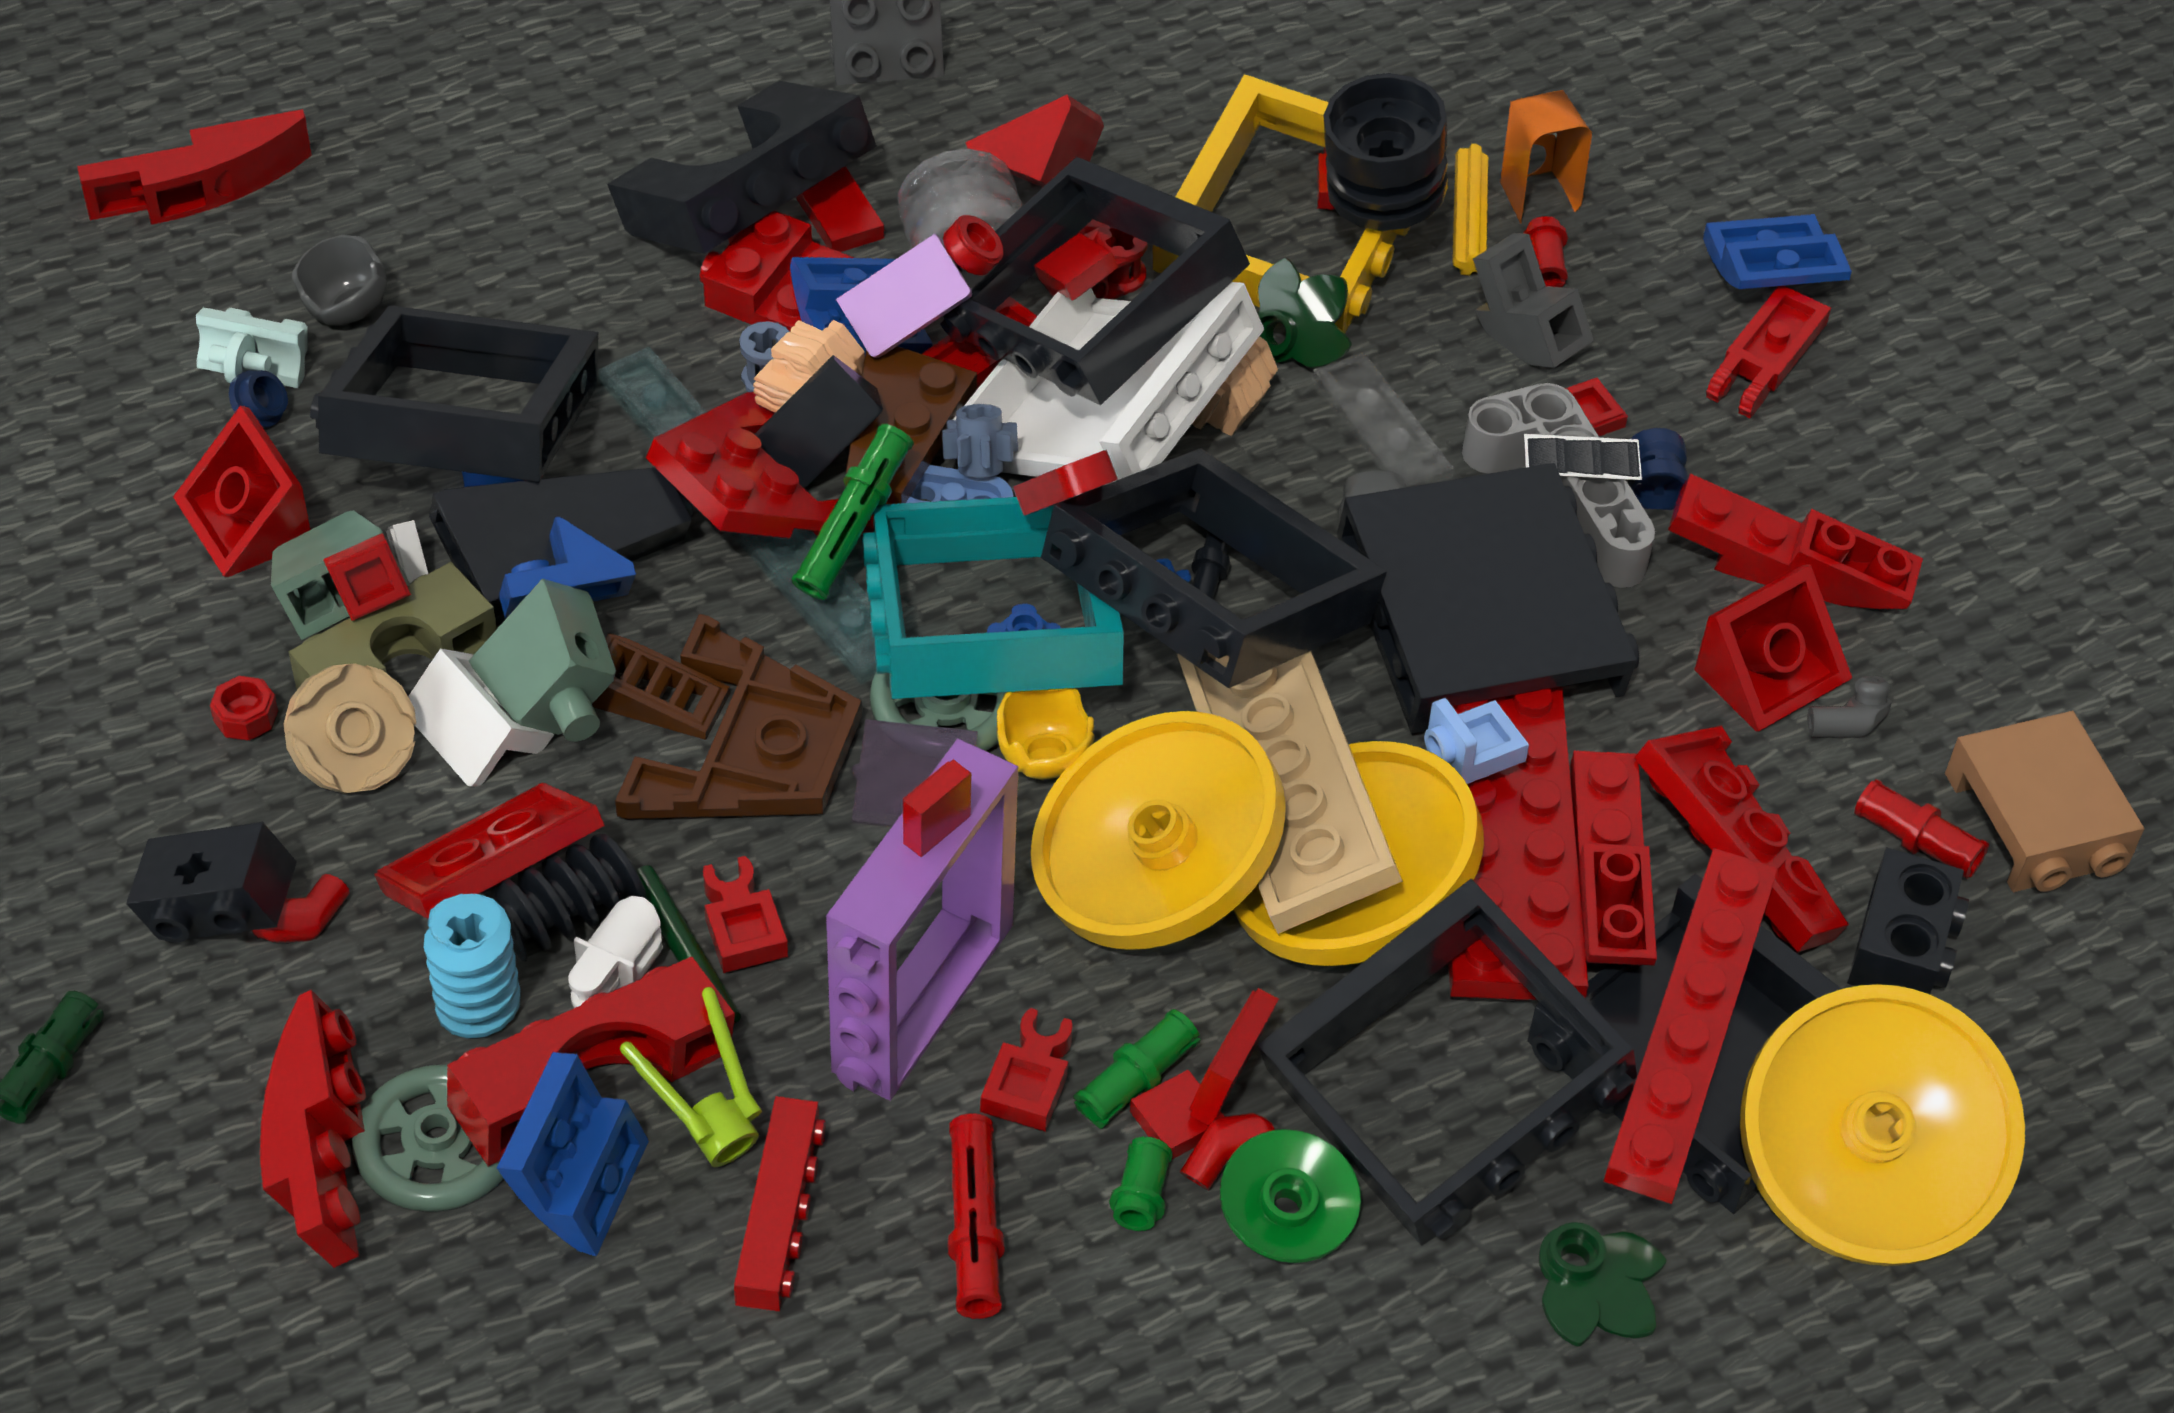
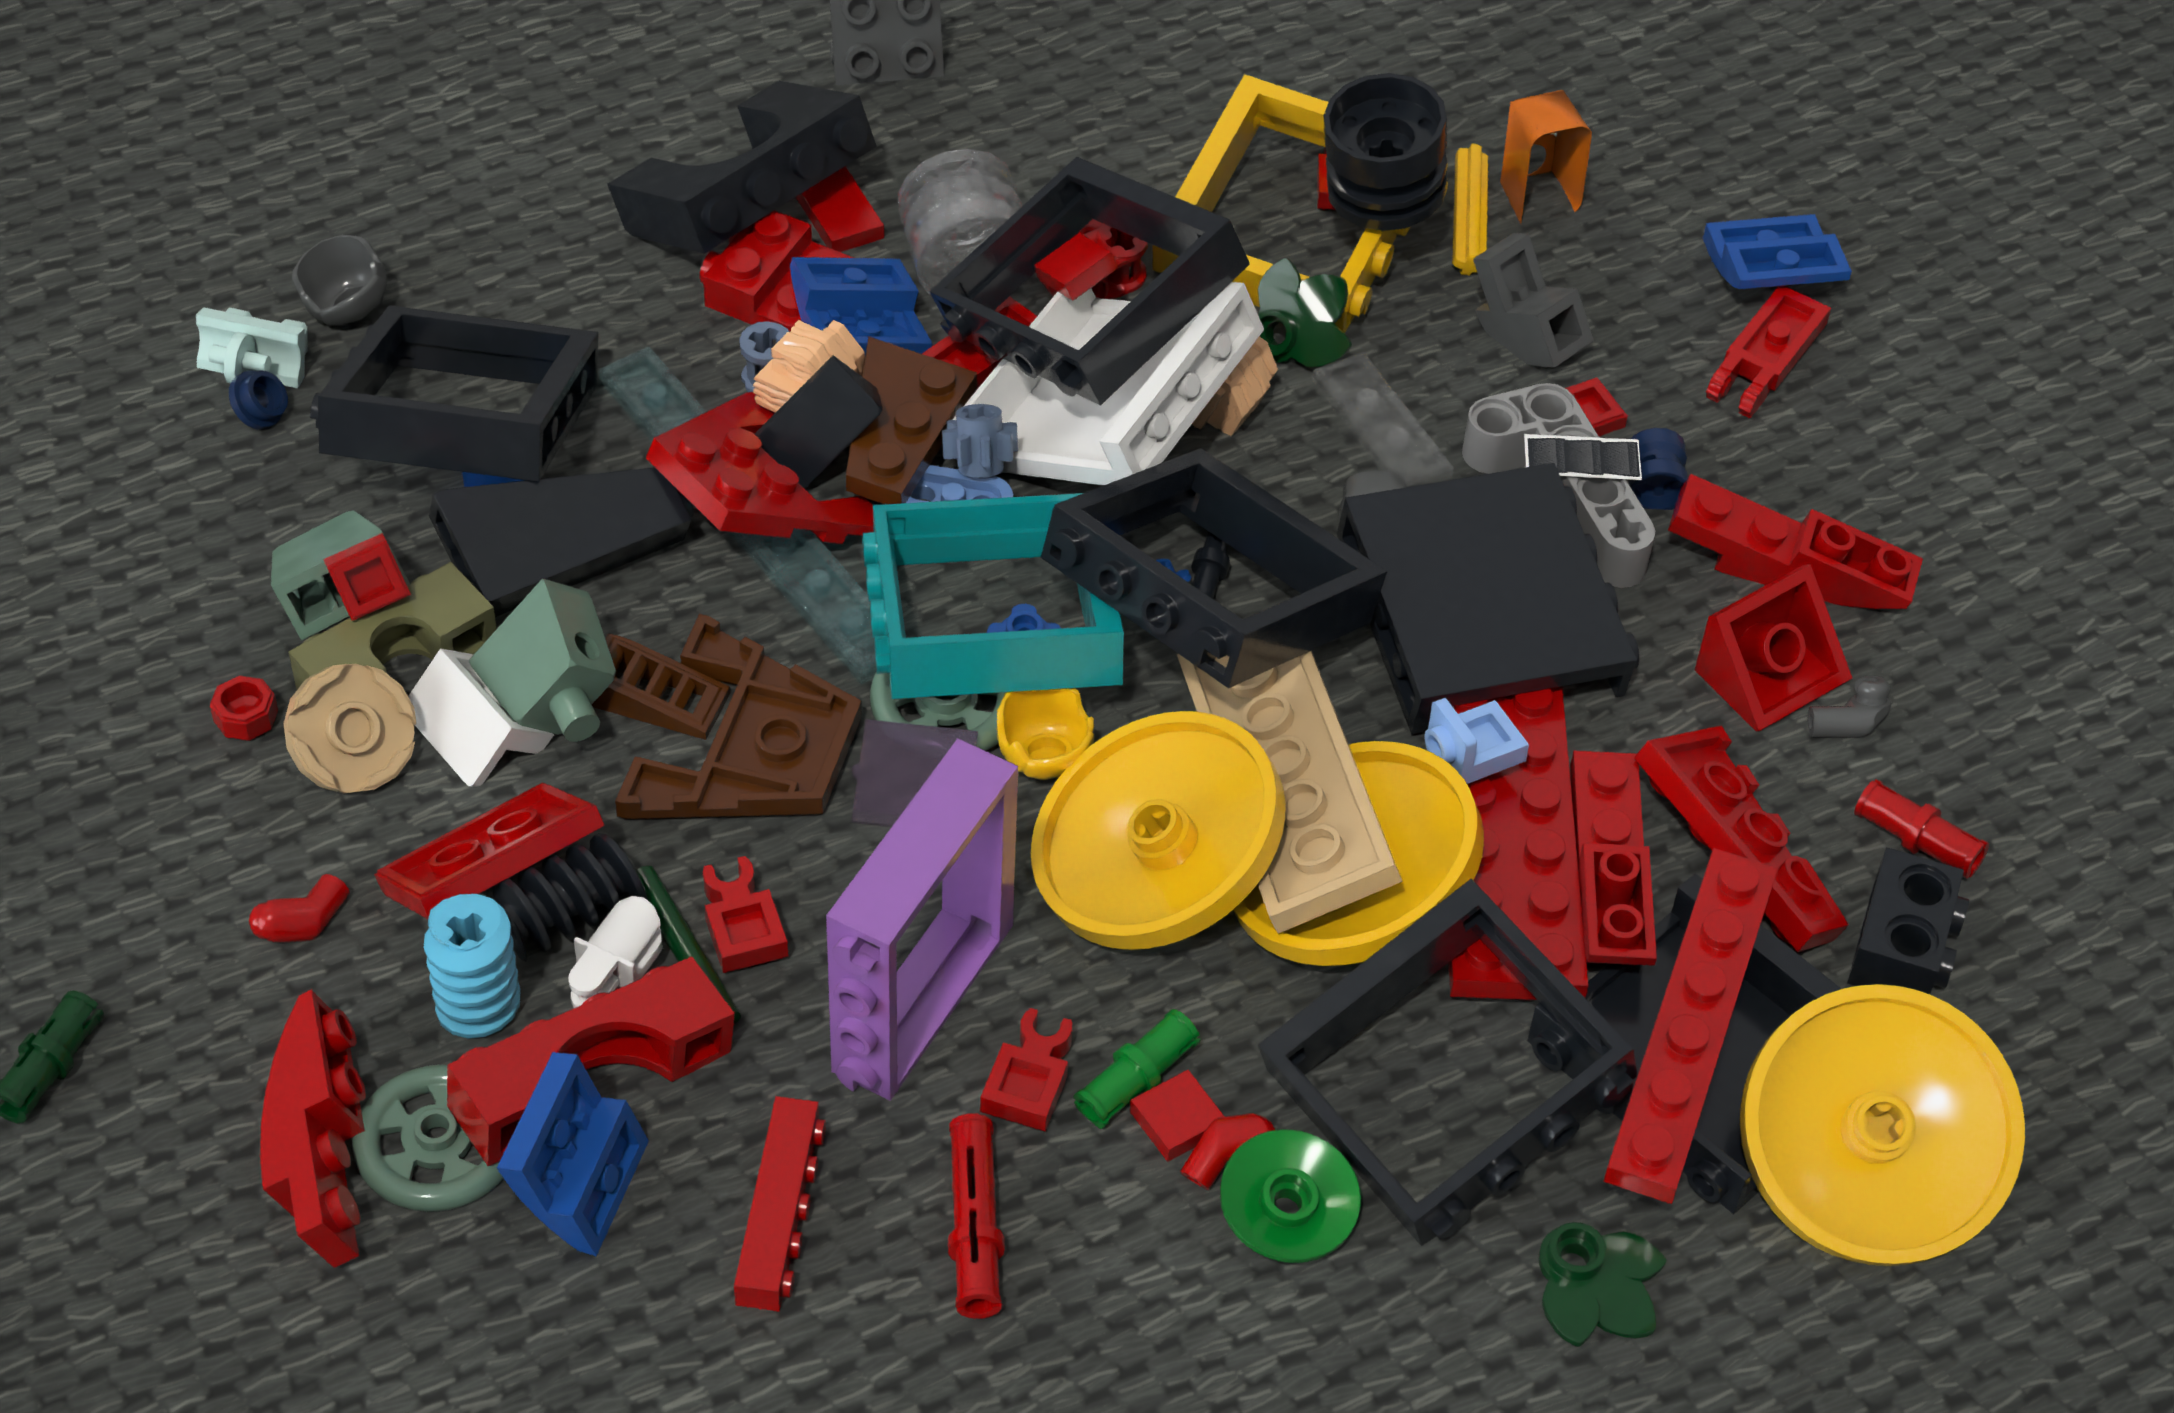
red slope [77,109,312,225] -> none
black brick [126,822,297,942] -> none
red slope [173,405,311,577] -> none
white tile [386,520,428,583] -> none
blue slope [499,517,636,618] -> none
lime plant [620,987,762,1167] -> none
green pin [791,424,914,600] -> none
lavender panel [836,234,972,358] -> none
red tile [903,759,971,857] -> none
red tile [943,215,1004,276] -> none
red slope [965,95,1104,187] -> none
red beam [1013,449,1118,516] -> none
green pin [1109,1136,1173,1231] -> none
red tile [1189,988,1279,1126] -> none
red pin [1523,216,1568,287] -> none
medium nougat panel [1945,711,2145,892] -> none

